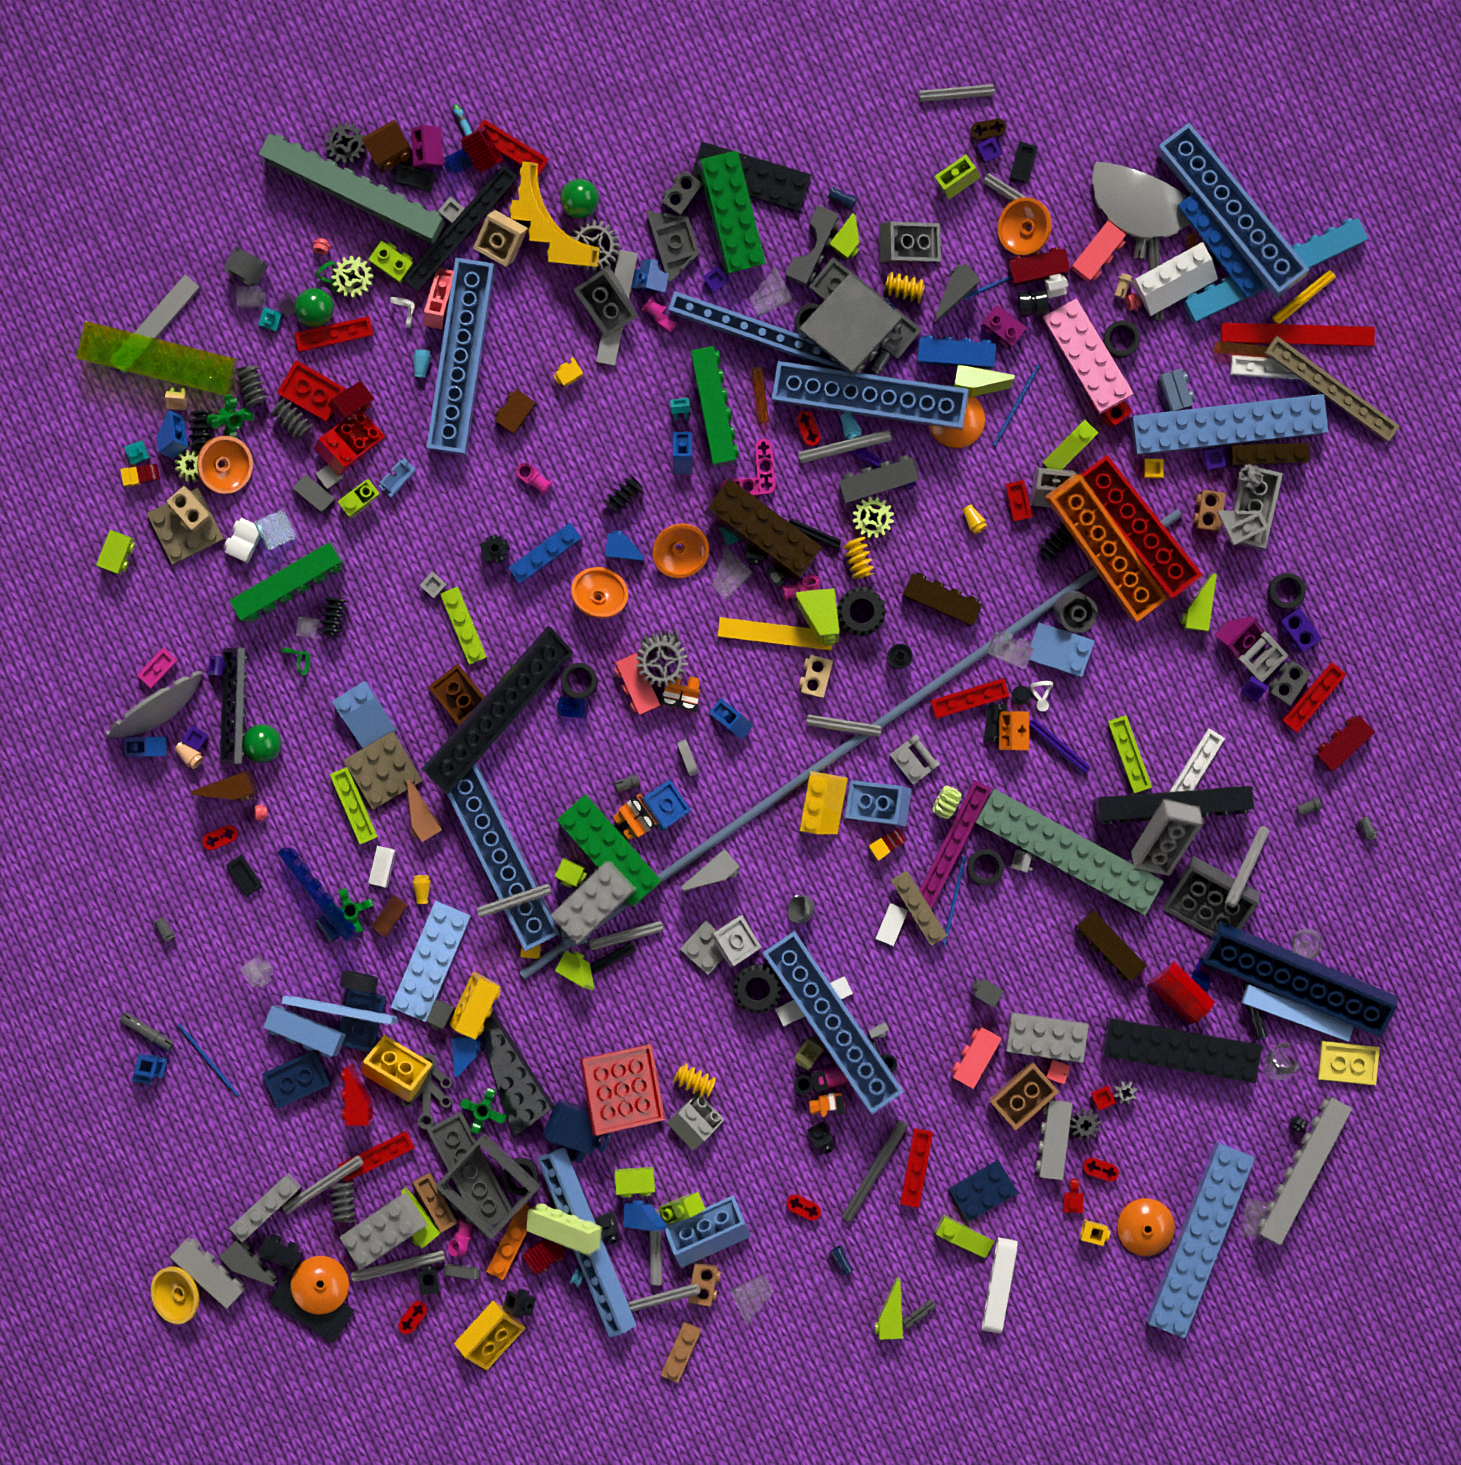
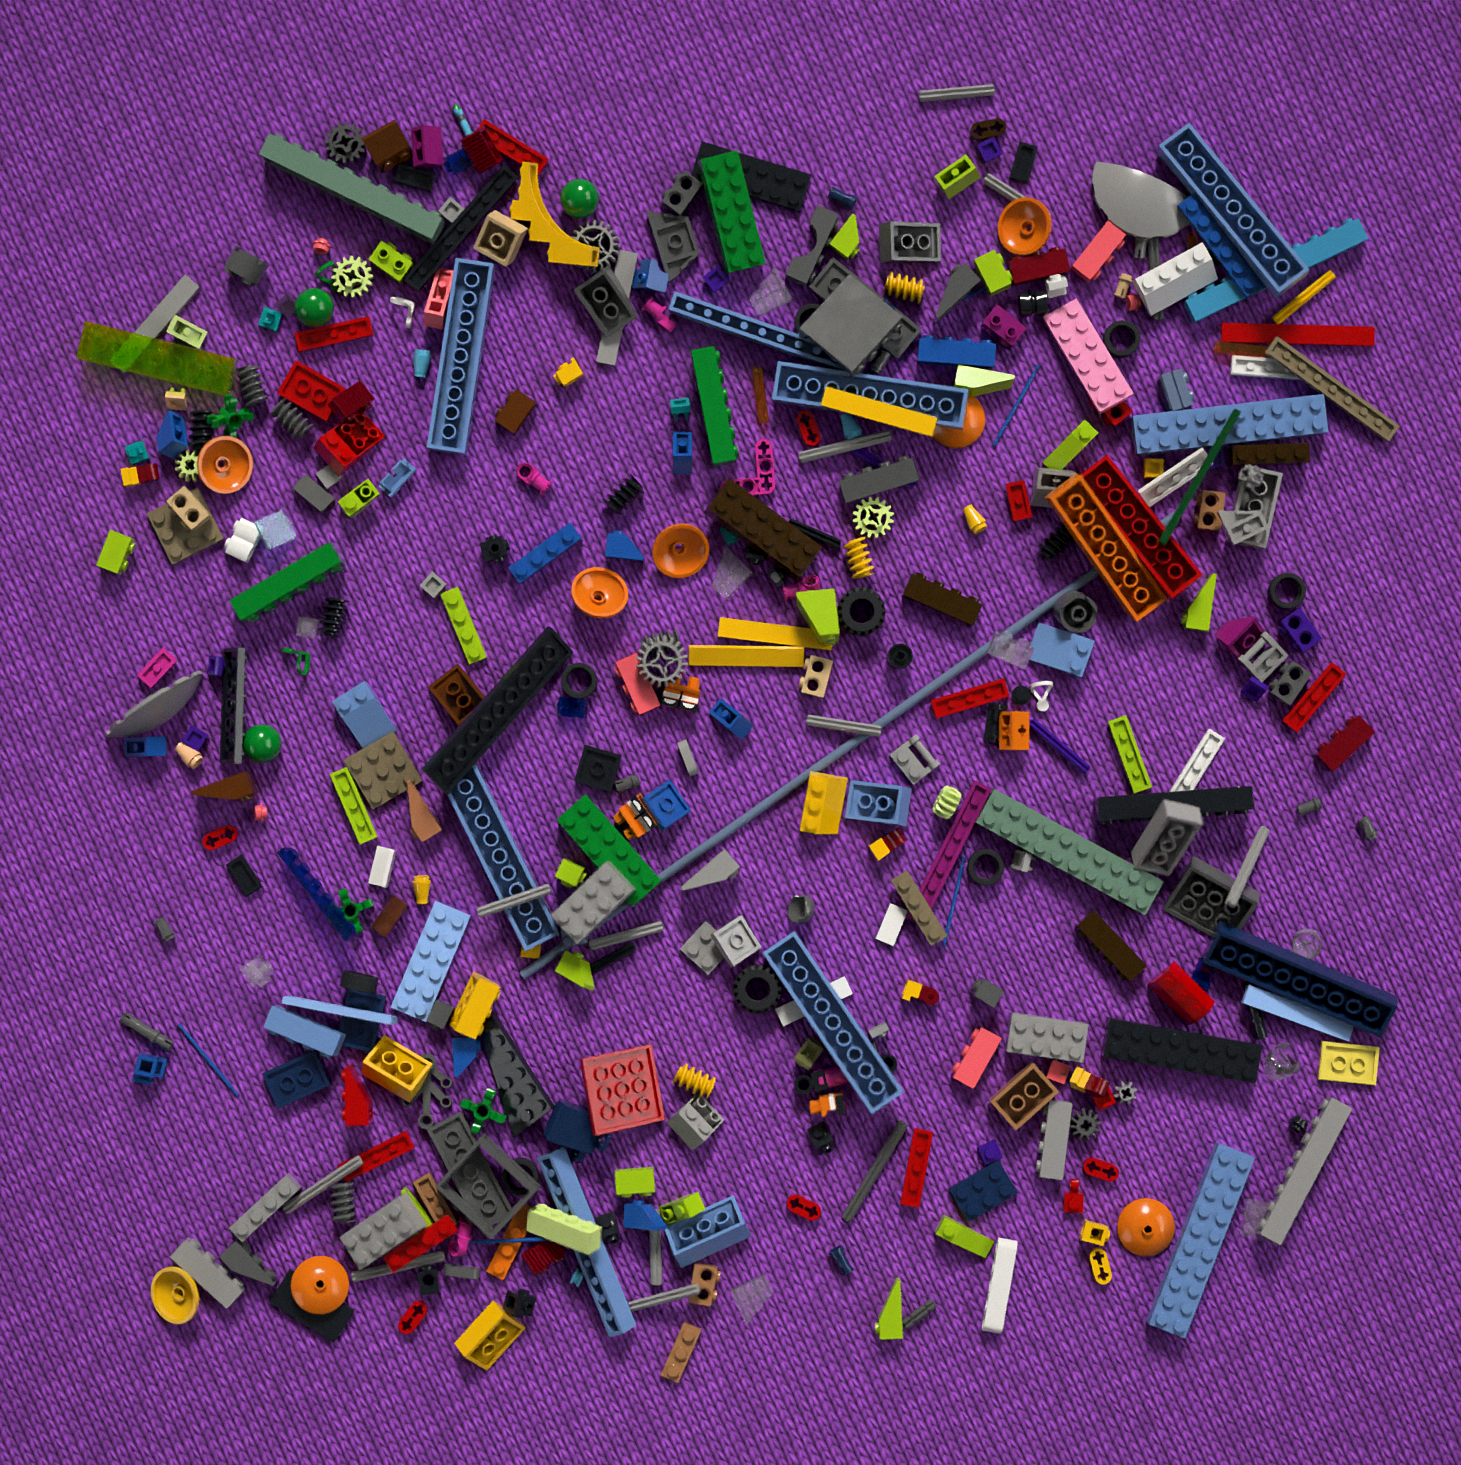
clear brick [237,286,266,309] -> none
black brick [258,1234,304,1270] -> none
dark blue pin [314,914,341,944] -> none
none -> yellowish green slope [166,315,207,349]
none -> red plate [383,1214,458,1273]
none -> blue piece [468,1237,551,1244]
none -> black plate [574,745,622,792]
none -> yellow tile [689,645,804,667]
none -> yellow tile [821,386,938,437]
none -> leg [901,979,939,1005]
none -> lime brick [973,249,1013,297]
none -> dark purple plate [977,1139,1003,1165]
none -> leg [1070,1066,1110,1099]
none -> yellow beam [1089,1247,1112,1284]
none -> white plate [1138,447,1213,507]
none -> dark green tile [1158,409,1241,548]

